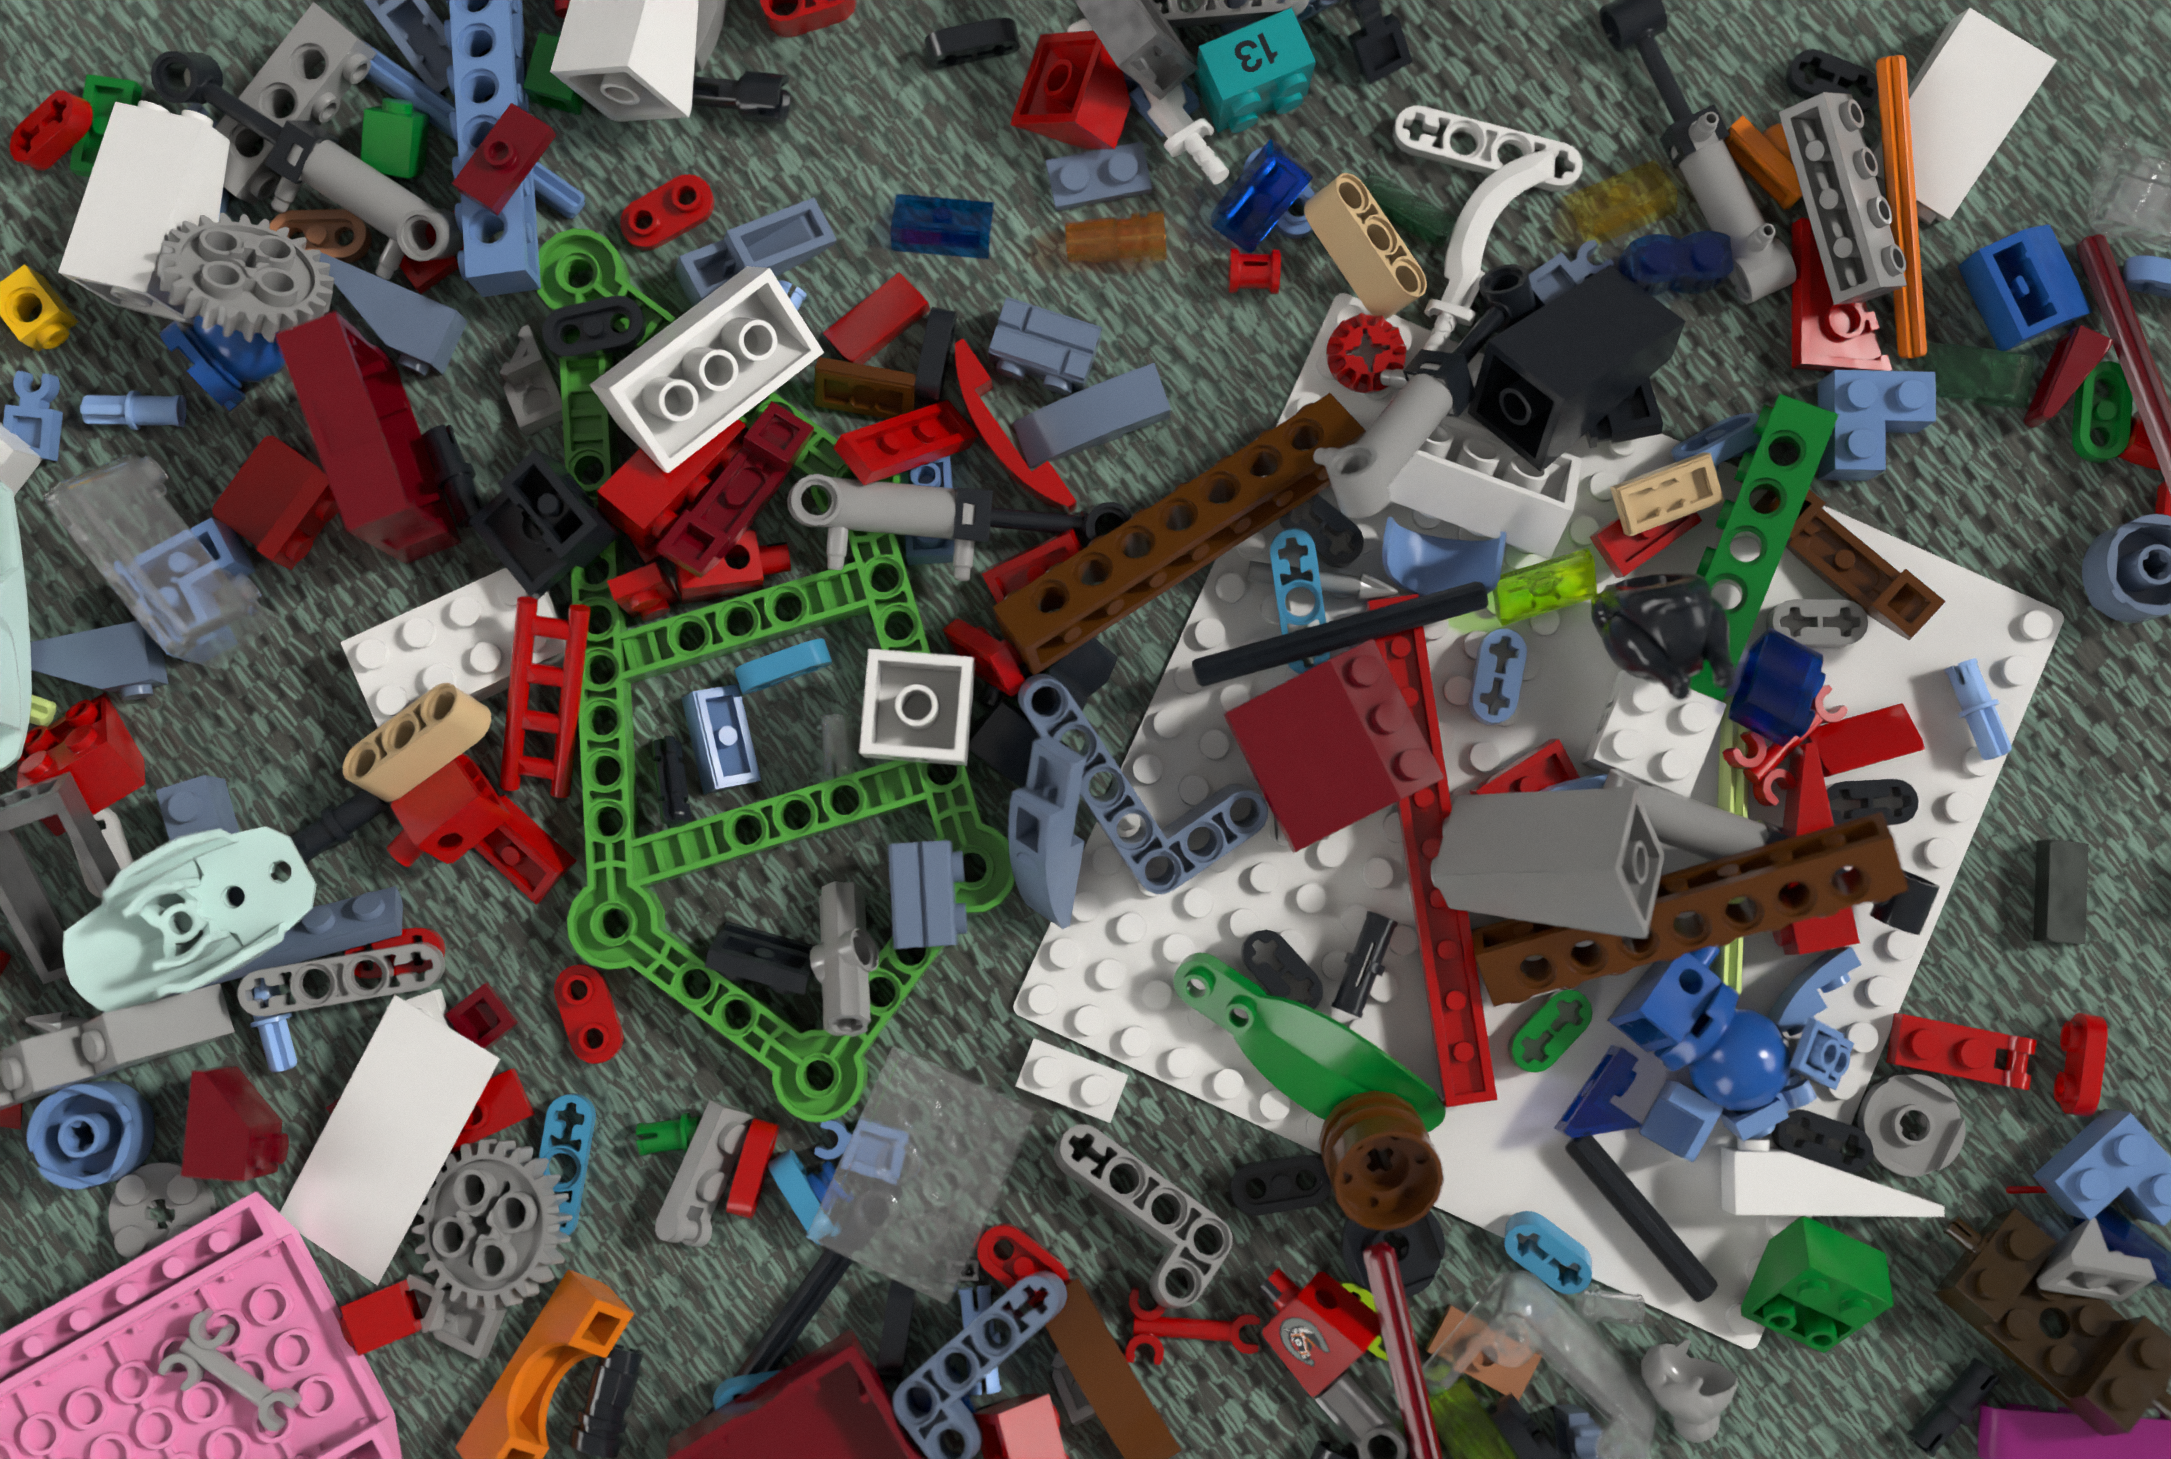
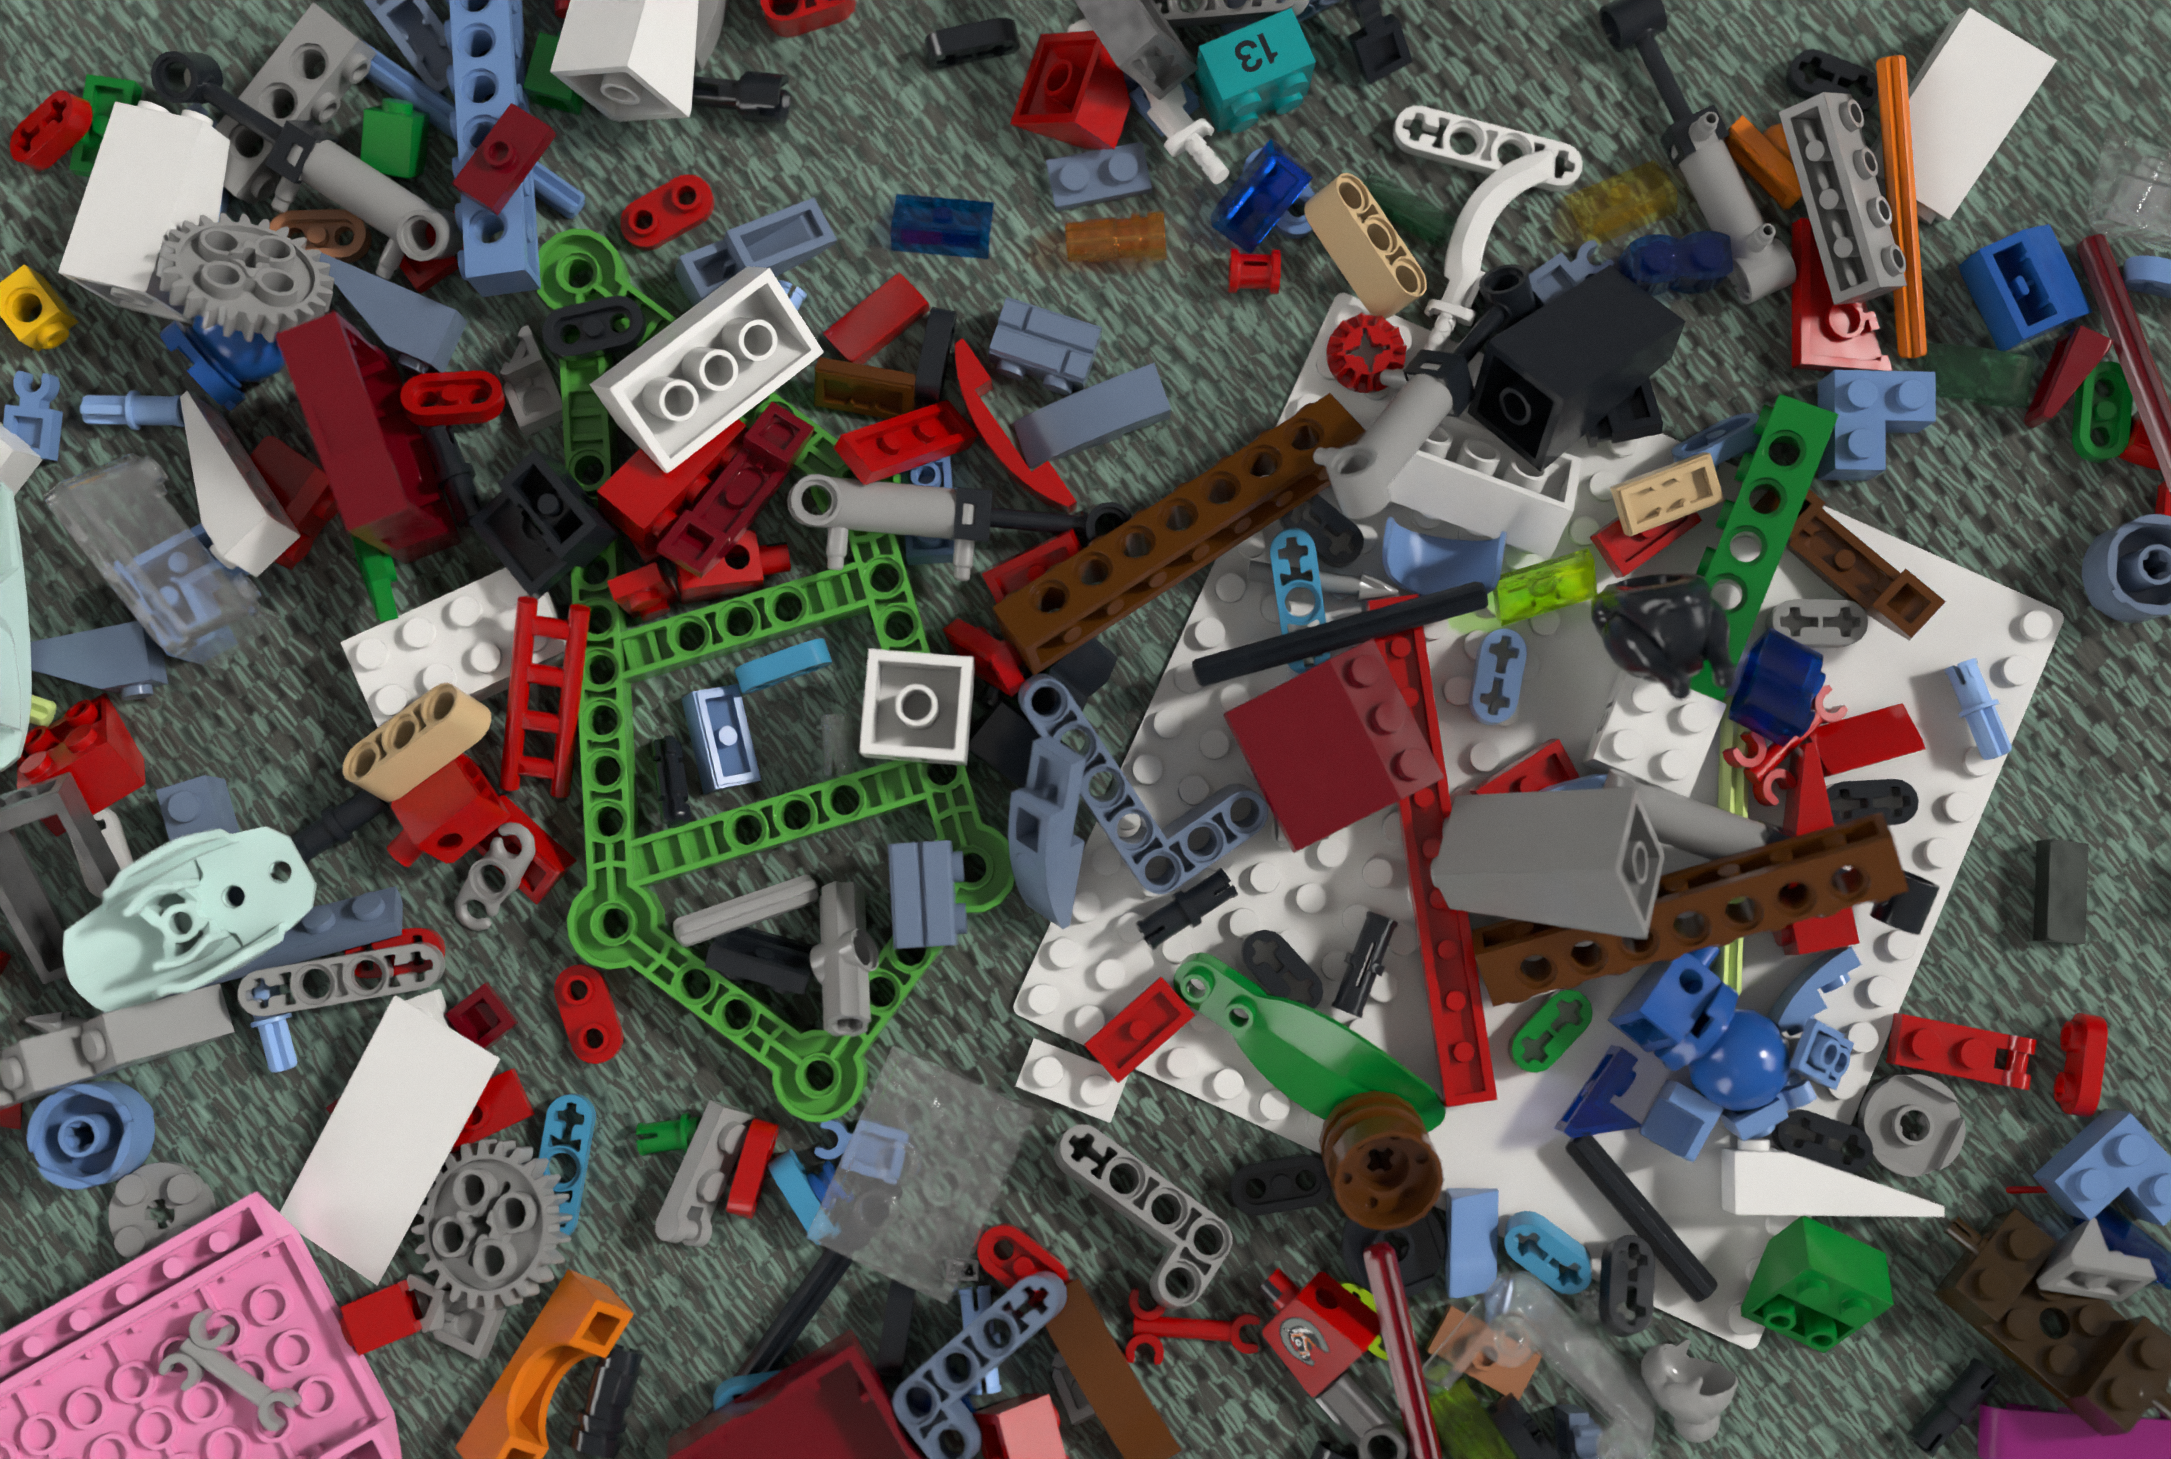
dark red slope [181,1066,289,1181] -> none
none -> white slope [180,391,301,577]
none -> green plate [350,533,398,622]
none -> red plate [400,370,505,426]
none -> light grey piece [454,822,536,931]
none -> light grey axle [673,874,819,947]
none -> red plate [1084,976,1195,1083]
none -> black pin [1135,868,1238,950]
none -> medium blue slope [1445,1188,1499,1298]
none -> black beam [1598,1235,1655,1337]

